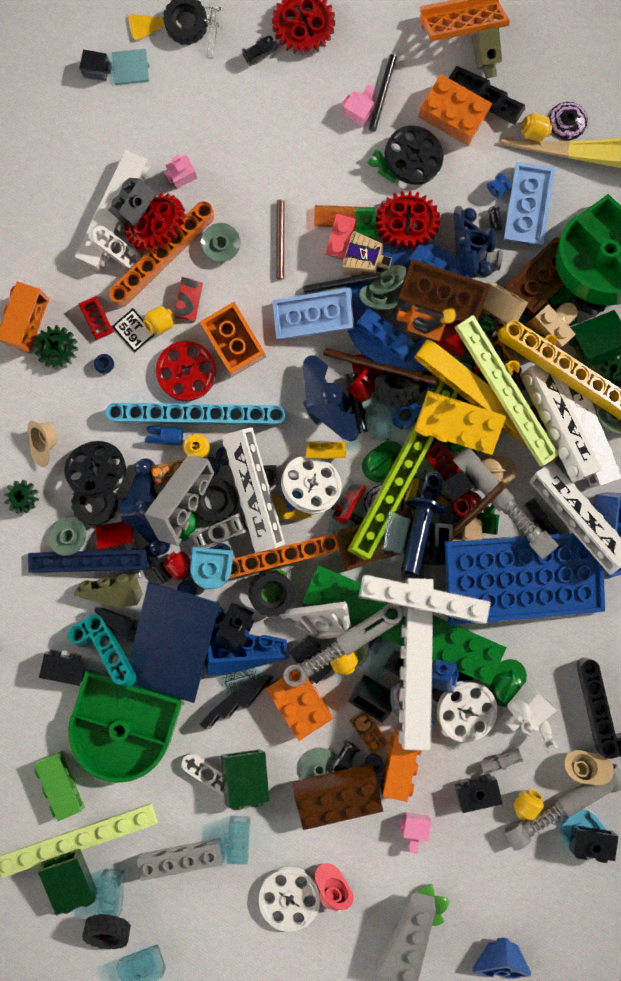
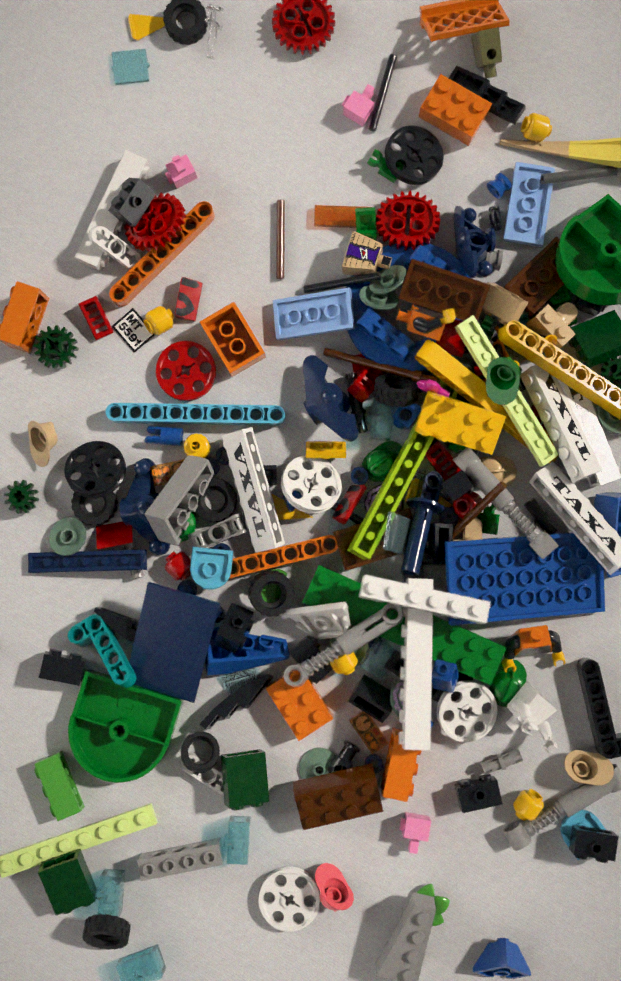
olive slope [74,574,143,608] -> none
black brick [79,49,112,81] -> none
dark blue plate [94,354,114,374] -> none
black pin [143,545,172,585] -> none
sand green dish [201,223,241,262] -> none
black piece [242,35,278,66] -> none
coral brick [325,214,356,260] -> none
dish [549,102,588,141] -> none
none -> black tyre [181,731,220,773]
none -> dark blue bush [351,467,369,485]
none -> dark pink rock [417,379,450,397]
none -> green piece [486,357,520,405]
none -> torso [501,625,566,673]
none -> dark grey piece [540,166,618,184]

